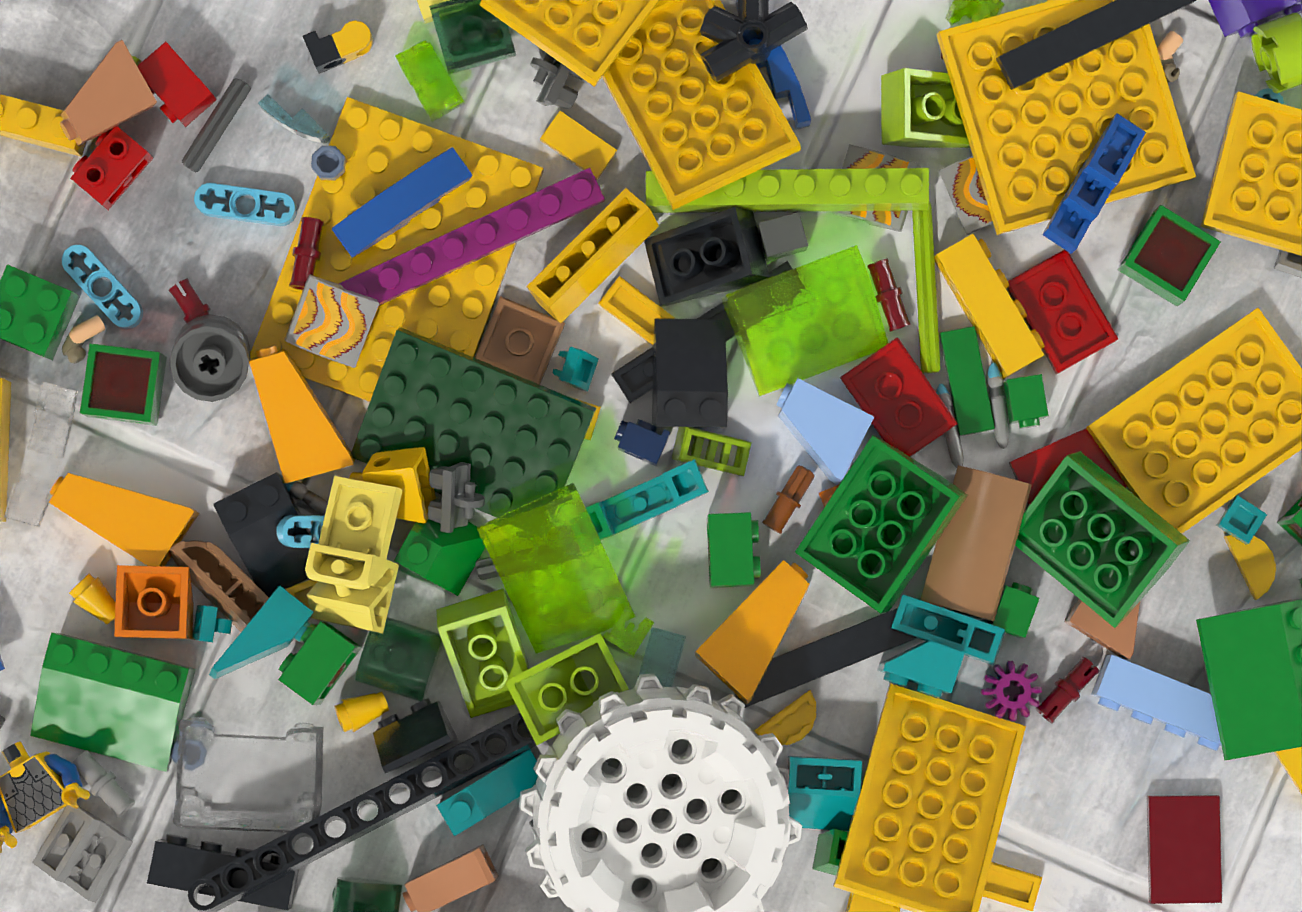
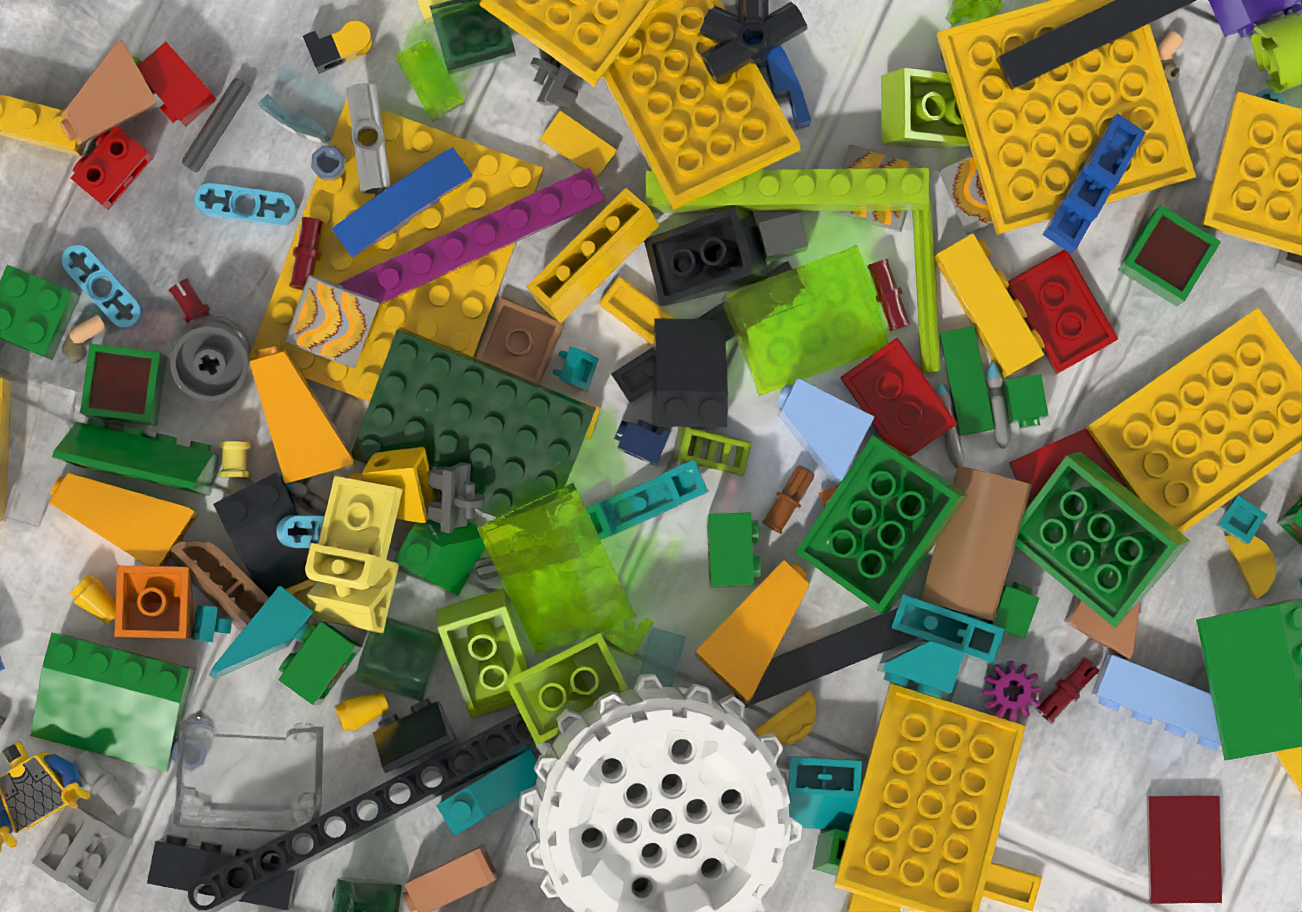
none -> green slope [52,418,219,496]
none -> light yellow bush [218,441,251,479]
none -> light grey piece [346,83,391,194]

